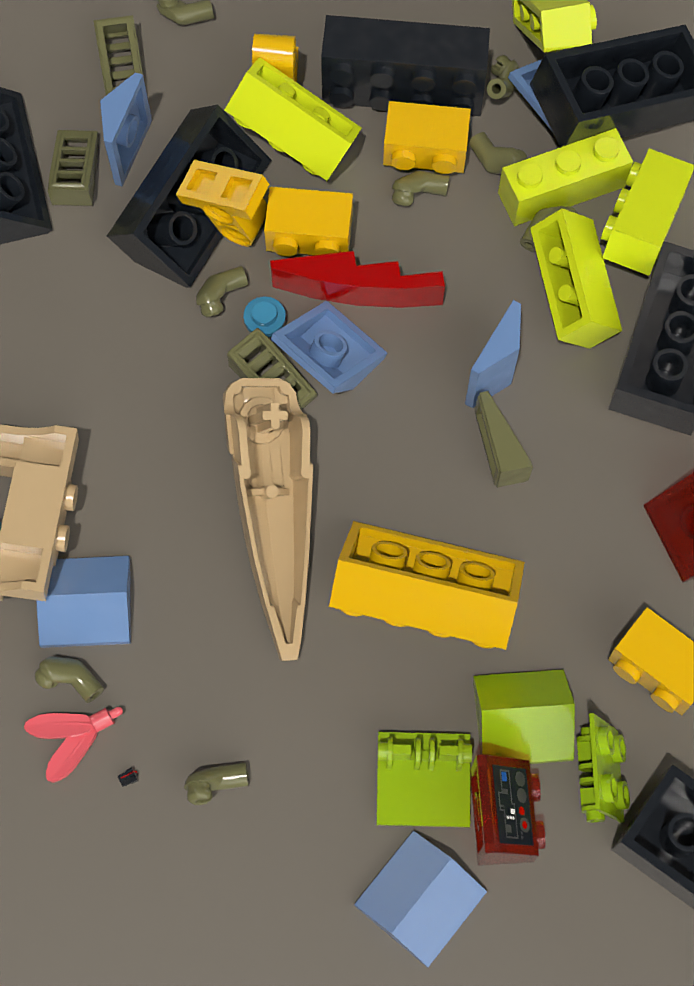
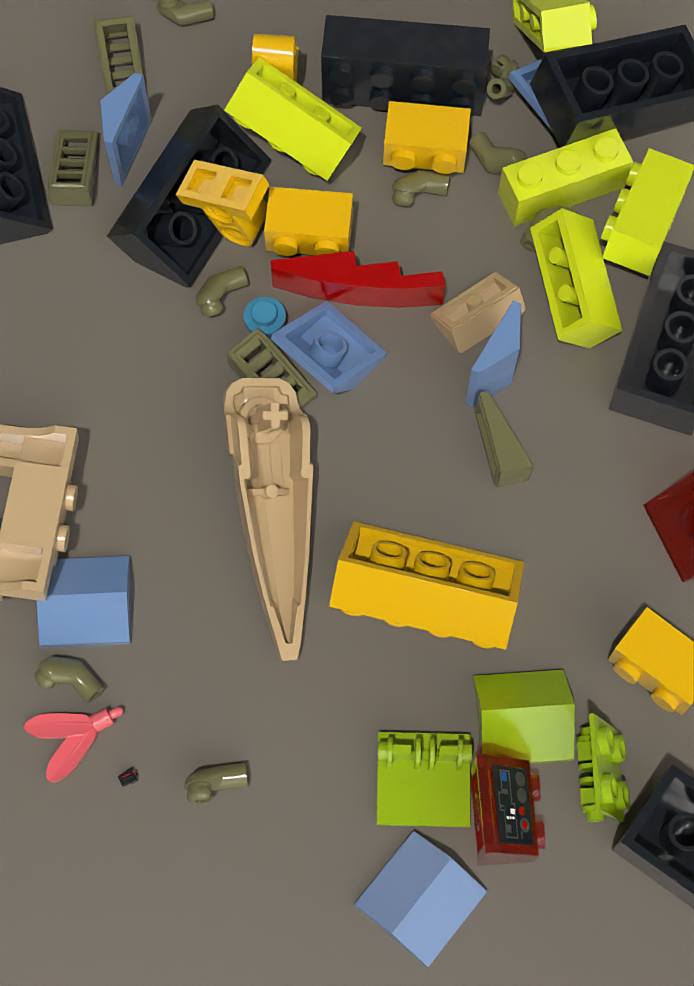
none -> tan slope [429,272,526,353]

